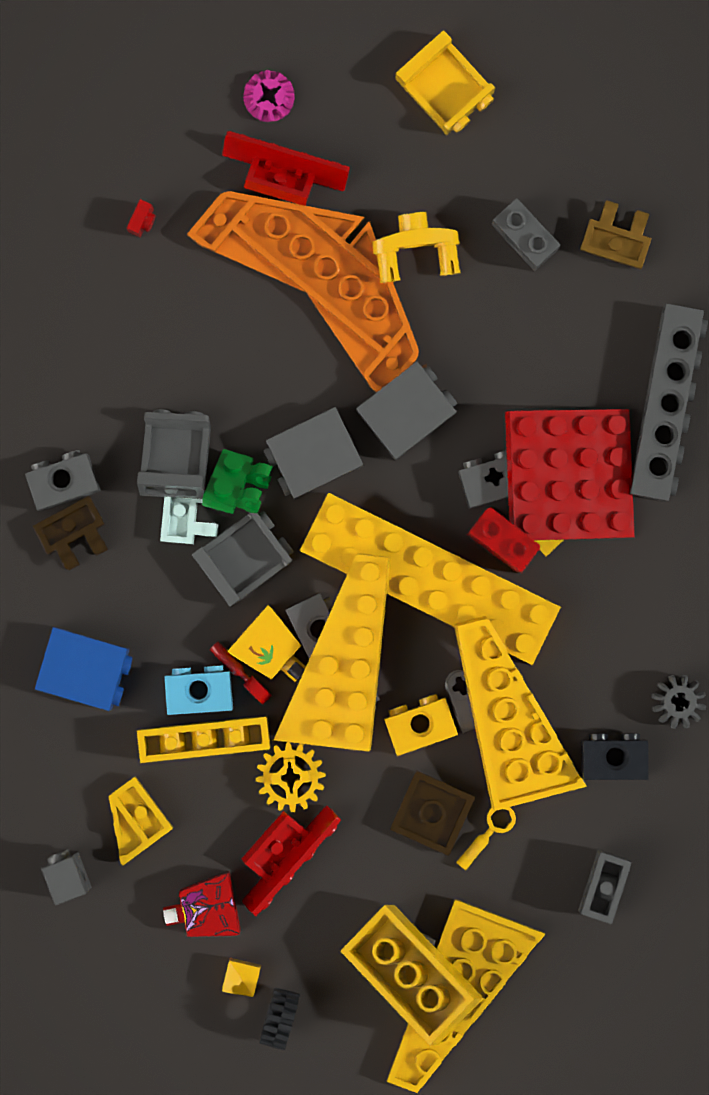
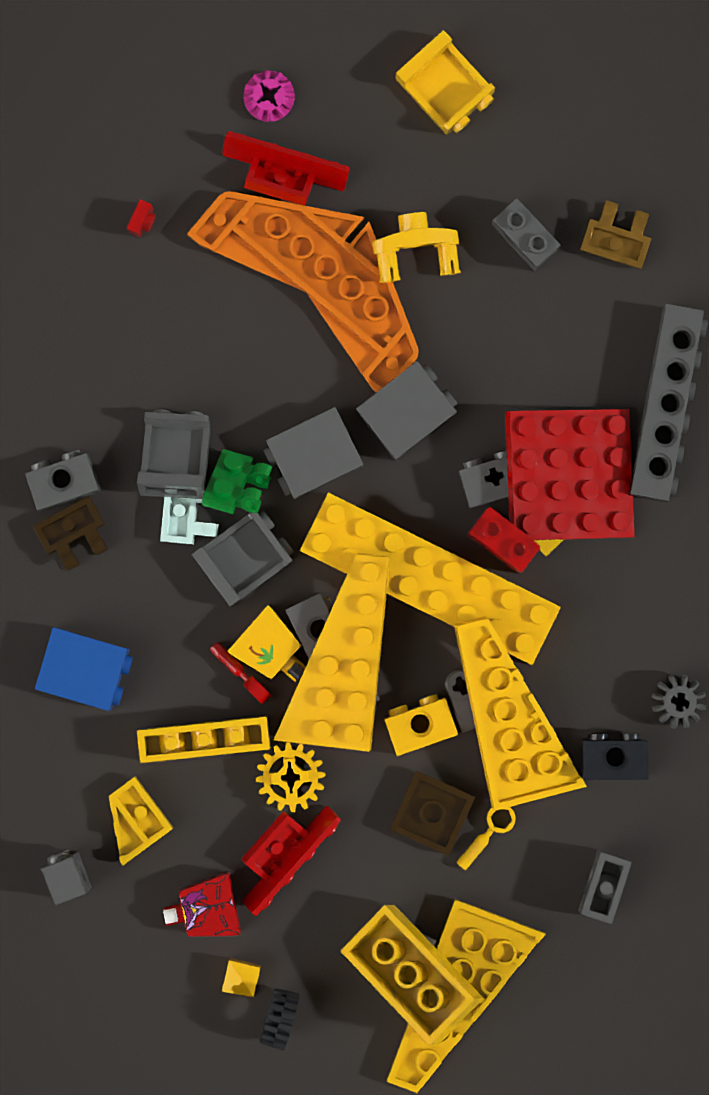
medium azure brick [165,665,233,715] -> none

